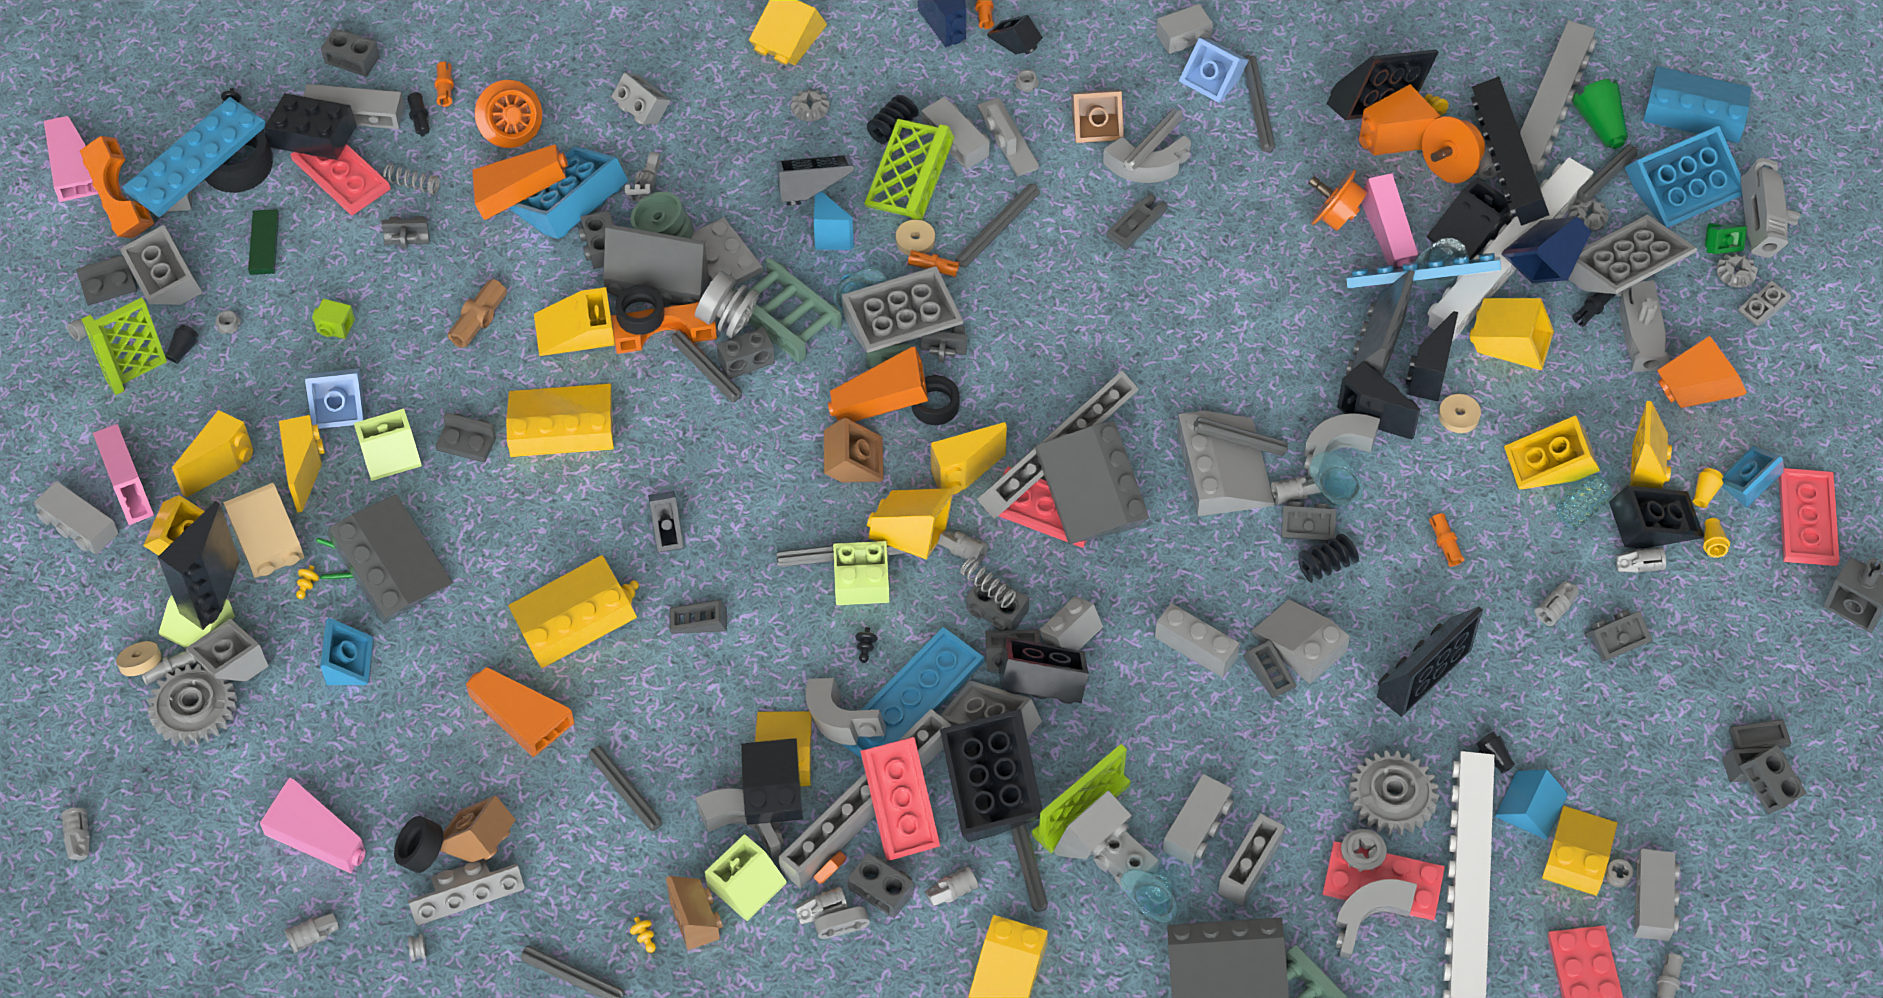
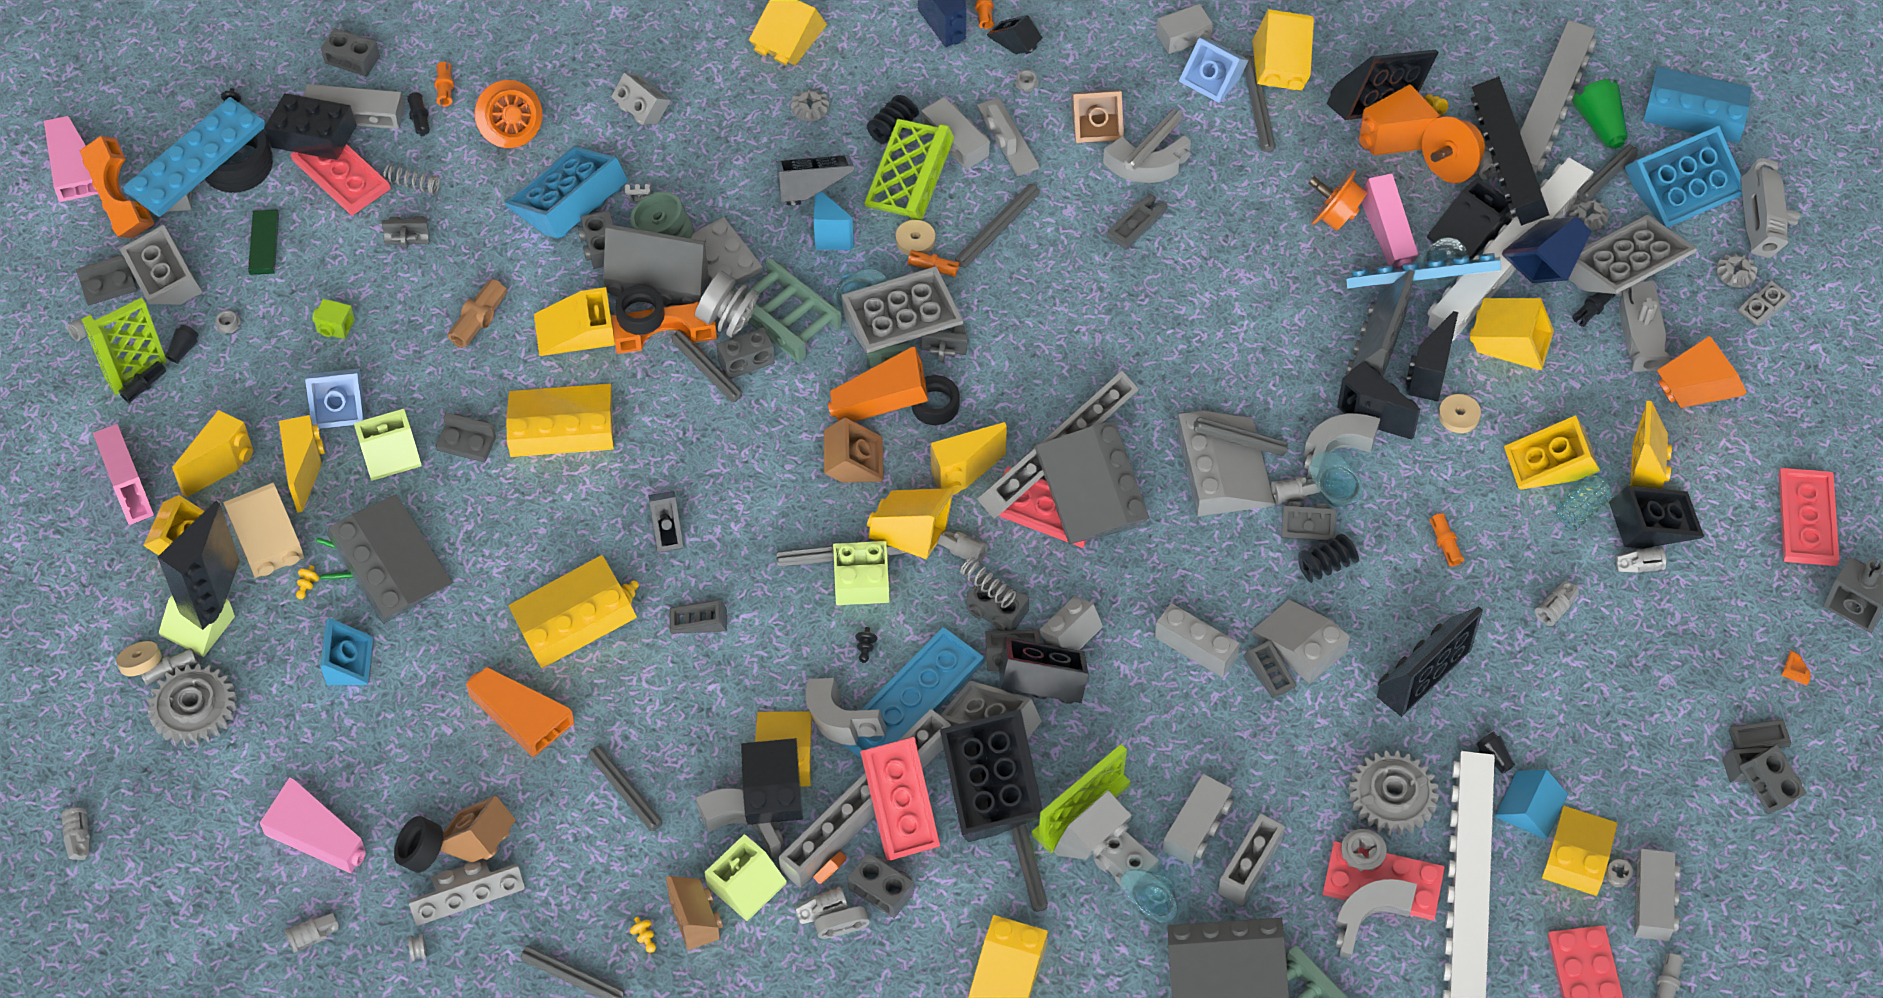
light grey brick [34,481,119,555] -> none
light grey slope [186,619,268,682] -> none
orange slope [472,144,568,220] -> none
light grey piece [635,152,661,189] -> none
light grey hinge [925,866,979,906] -> none
dark grey bracket [1584,609,1653,662] -> none
yellow cone [1692,468,1723,508] -> none
yellow cone [1703,518,1730,558] -> none
green slope [1705,223,1747,254] -> none
dark azure slope [1722,445,1784,508] -> none
none -> black axle [118,361,166,403]
none -> yellow slope [1252,9,1314,90]
none -> orange tile [1781,650,1811,685]

